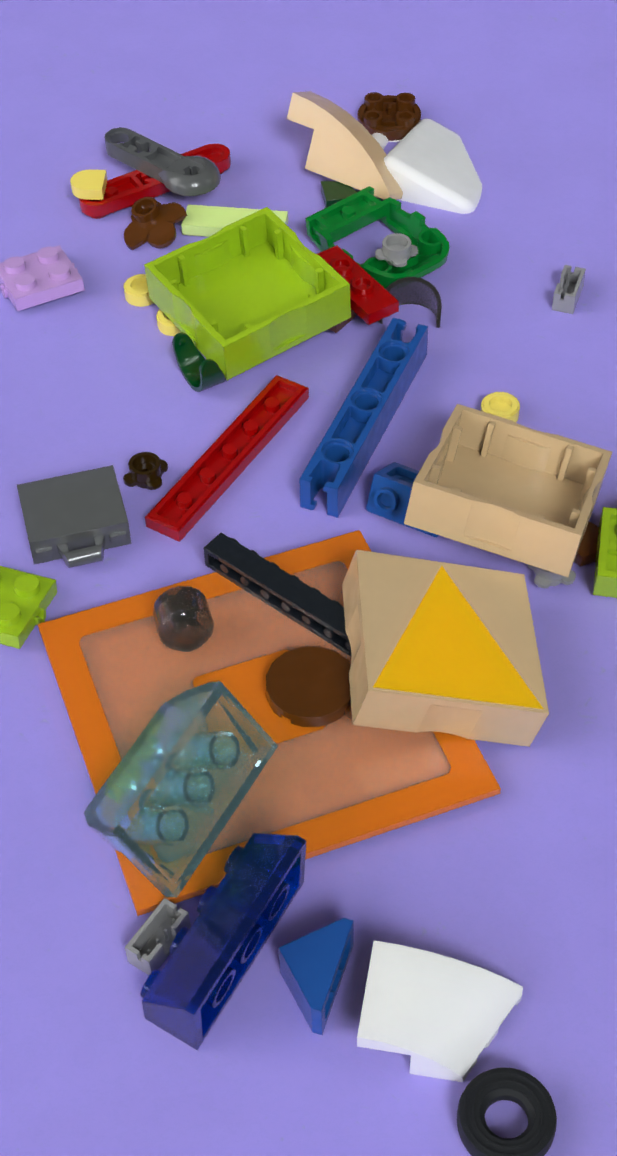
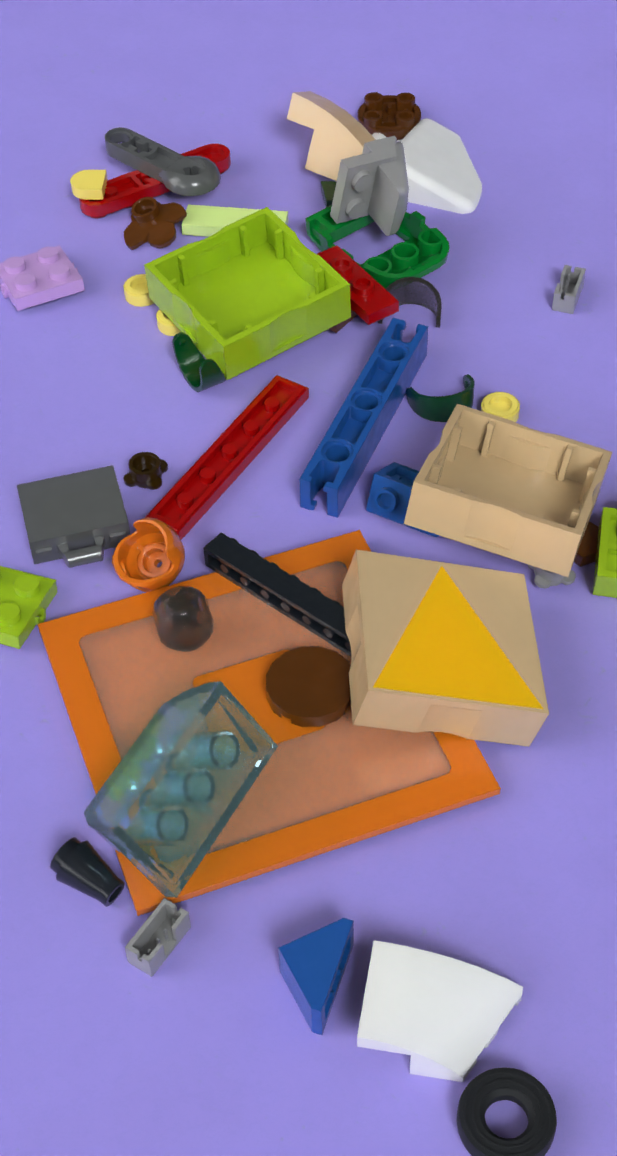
clear blue slope [140,833,306,1050] -> none
light grey plate [375,233,418,267] -> none
none -> black cone [50,837,125,907]
none -> orange helmet [112,518,185,592]
none -> light grey piece [330,135,409,236]
none -> dark green helmet [406,374,475,422]

